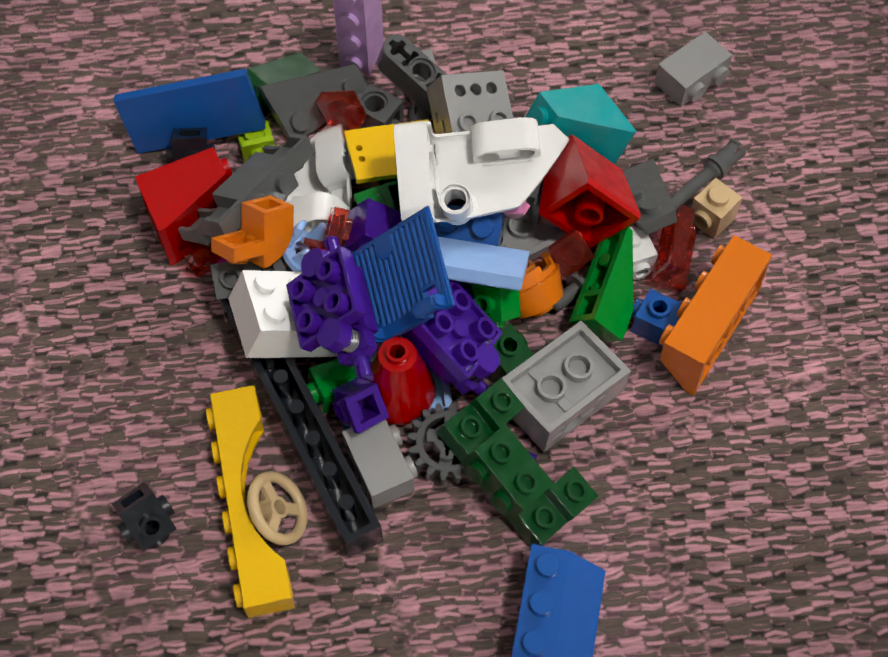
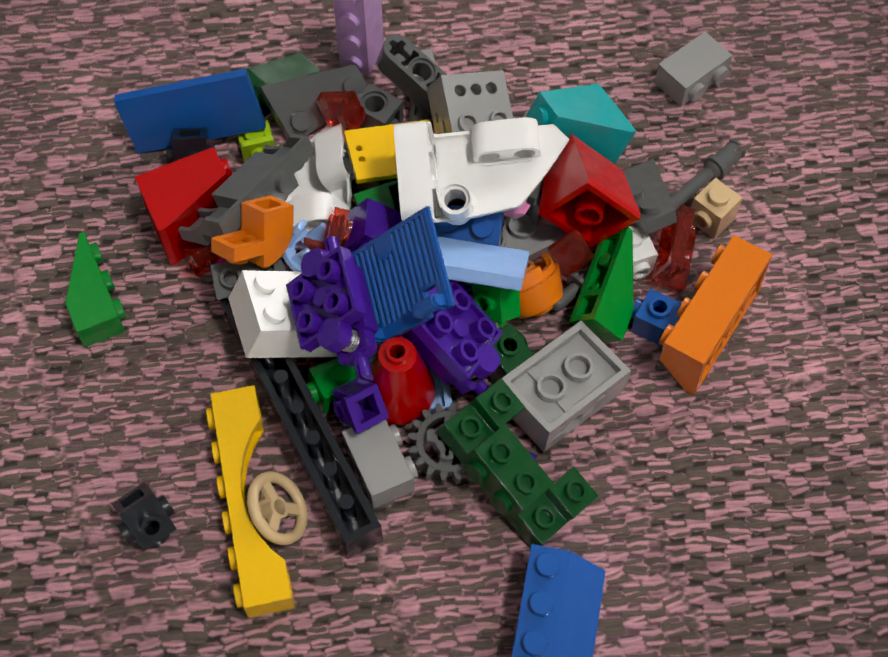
none -> green slope [65,232,127,347]

